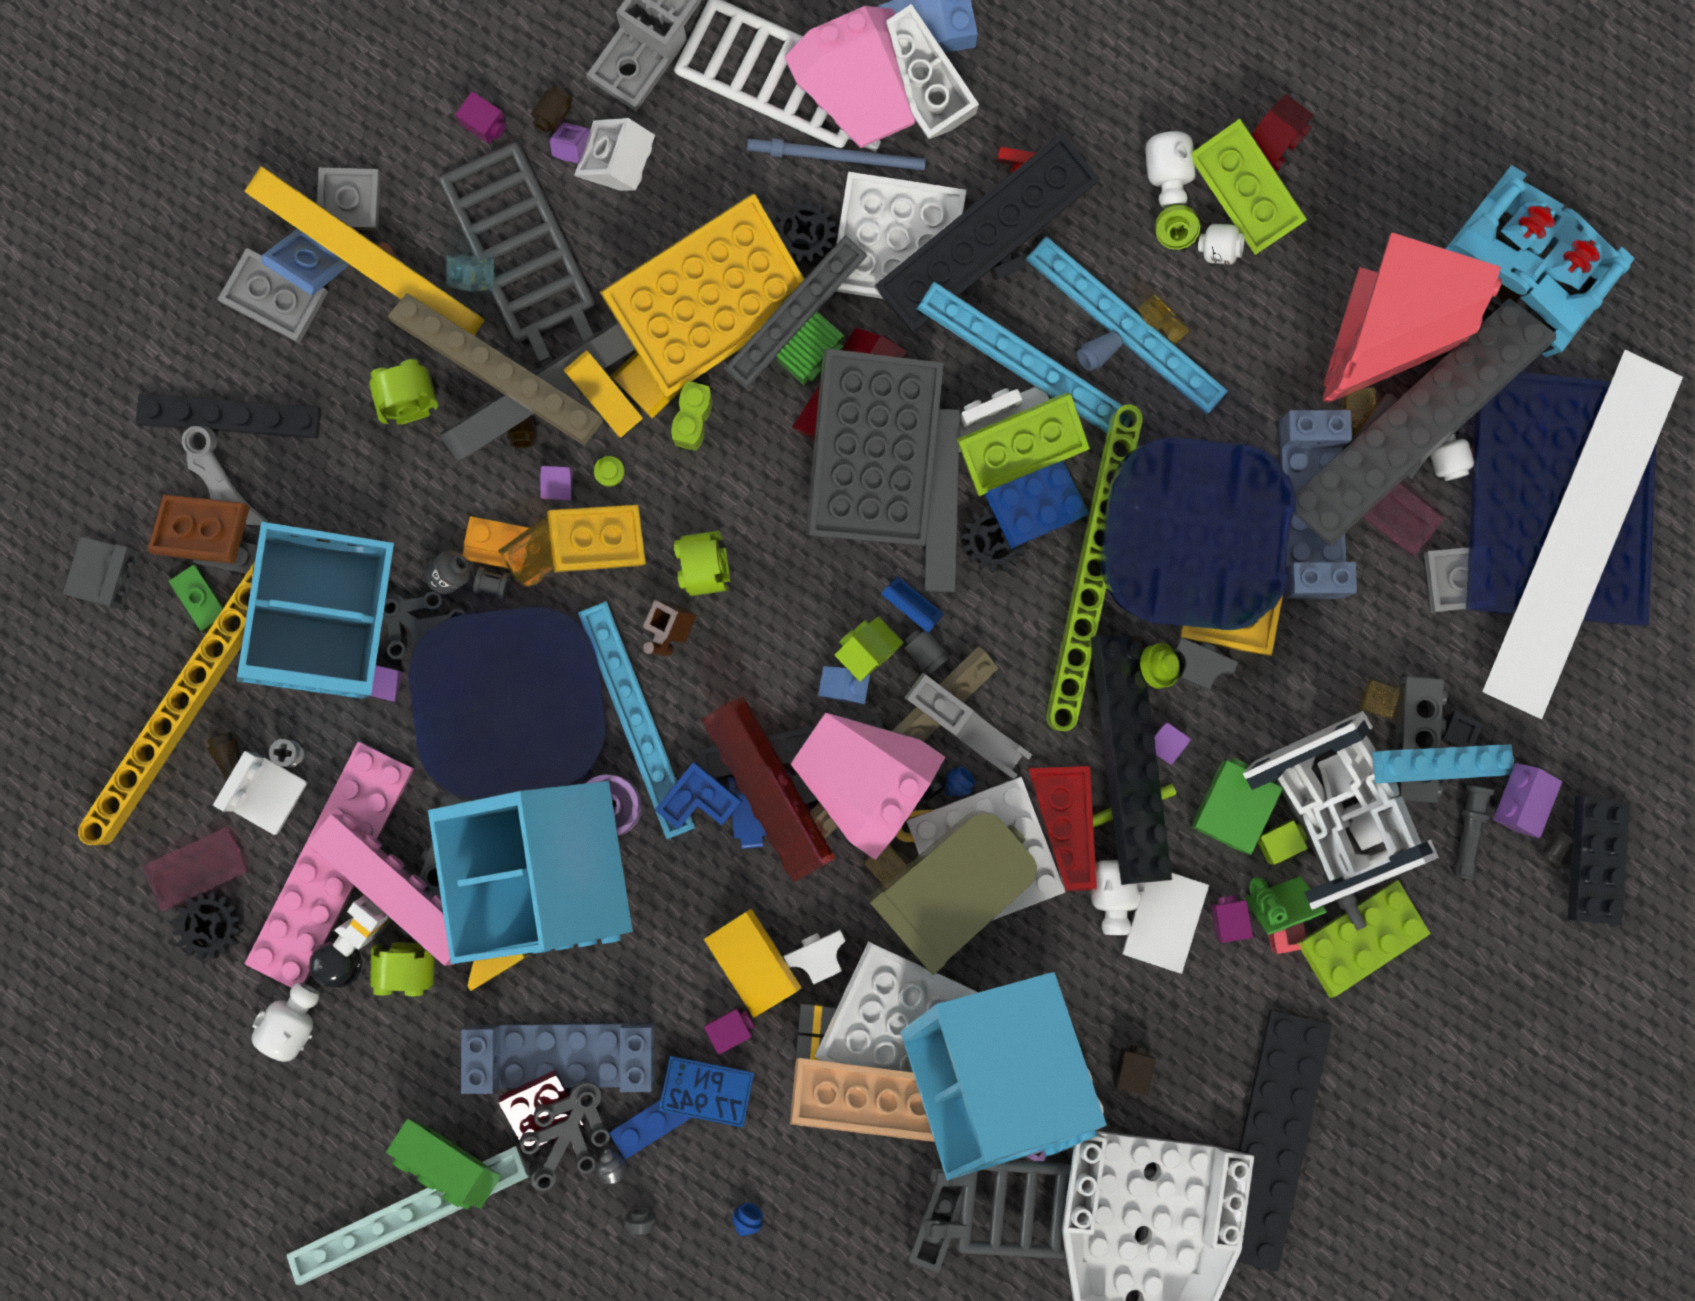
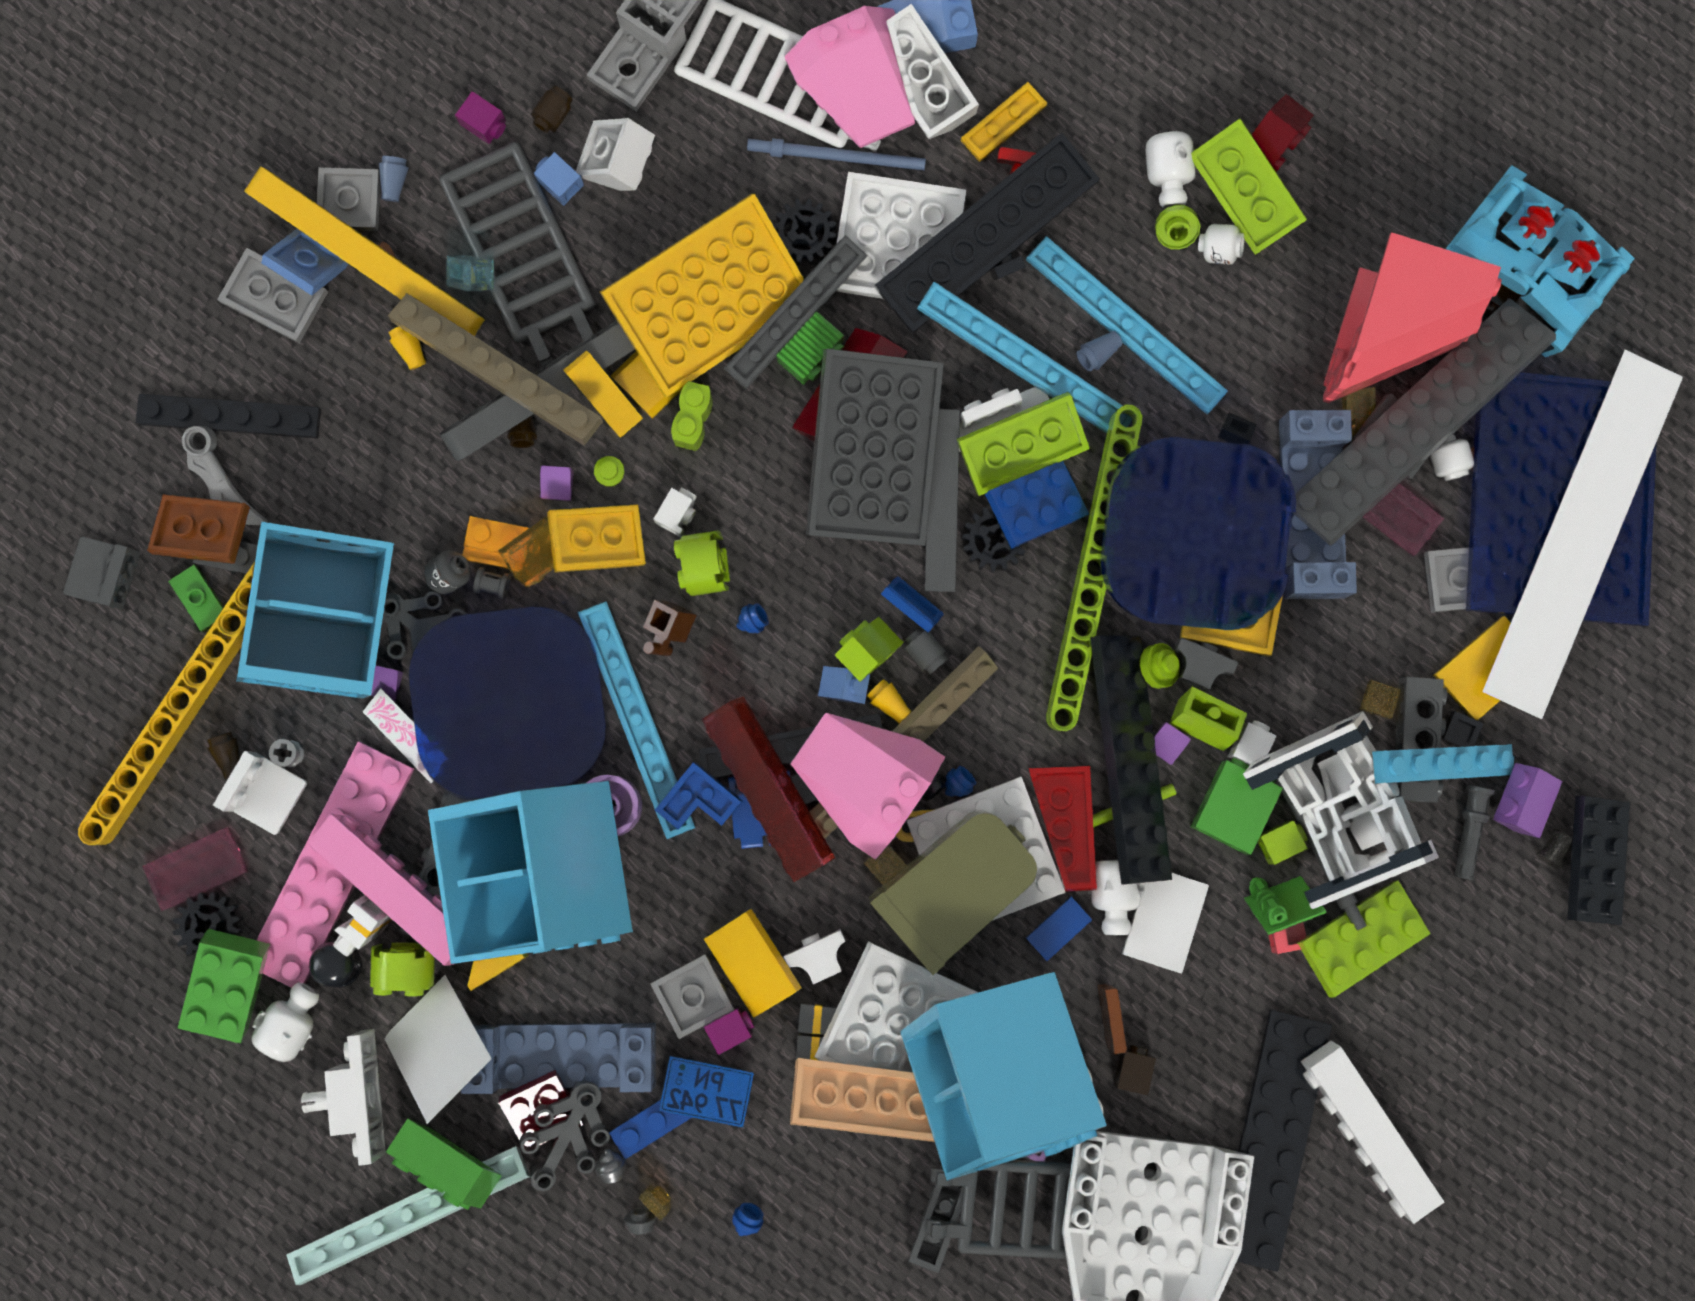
lime brick [369,359,438,425] -> none
medium lavender slope [550,122,590,163] -> none
light grey piece [904,673,1032,779] -> none
clear yellow plate [1137,294,1189,344] -> none
magenta brick [1210,895,1253,943] -> none
none -> bright green brick [178,929,270,1044]
none -> white brick [301,1029,386,1166]
none -> white sticker [363,689,450,783]
none -> sand blue cone [378,156,409,202]
none -> white sticker [384,975,492,1124]
none -> yellow cone [388,326,426,370]
none -> medium blue brick [534,152,584,206]
none -> clear yellow plate [638,1184,672,1221]
none -> light grey plate [650,954,735,1039]
none -> white brick [653,488,697,537]
none -> blue plate [736,603,769,633]
none -> yellow cone [867,679,912,724]
none -> yellow tile [960,82,1047,162]
none -> blue tile [1025,896,1092,961]
none -> dark orange tile [1097,984,1127,1054]
none -> lime brick [1169,686,1247,751]
none -> black plate [1218,412,1257,450]
none -> white brick [1228,720,1276,766]
none -> white brick [1301,1041,1444,1224]
none -> yellow tile [1433,616,1511,720]

